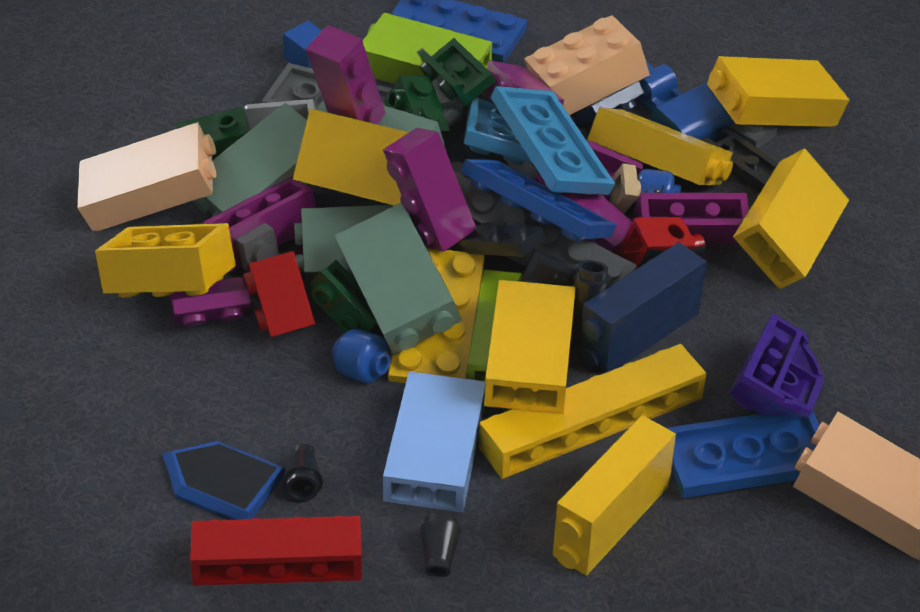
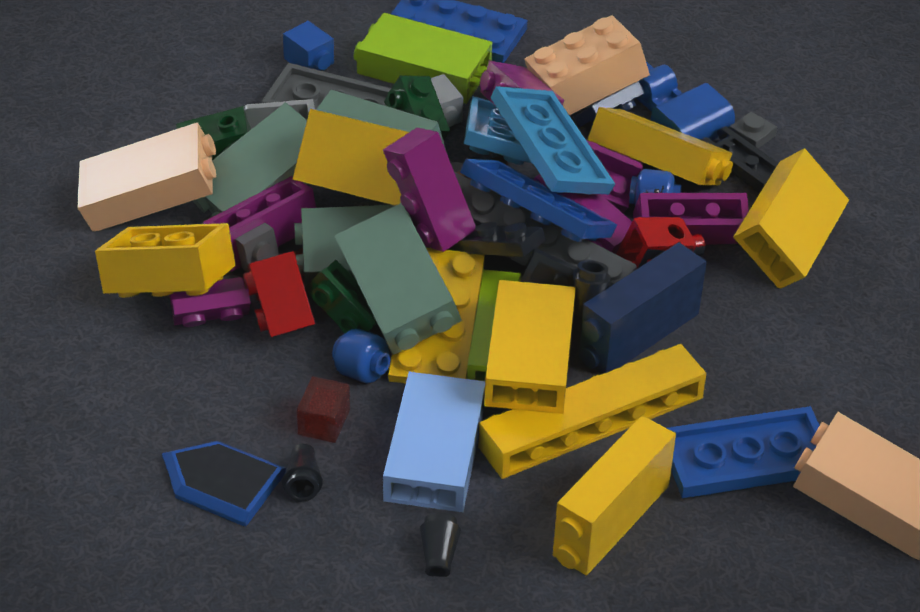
red brick [190,516,362,586] -> none
magenta brick [306,25,386,125] -> none
dark green bracket [417,38,496,107] -> none
tan plate [610,164,641,214] -> none
yellow brick [707,56,850,127] -> none
dark purple wedge [728,313,825,418] -> none
none -> clear red brick [297,376,350,443]

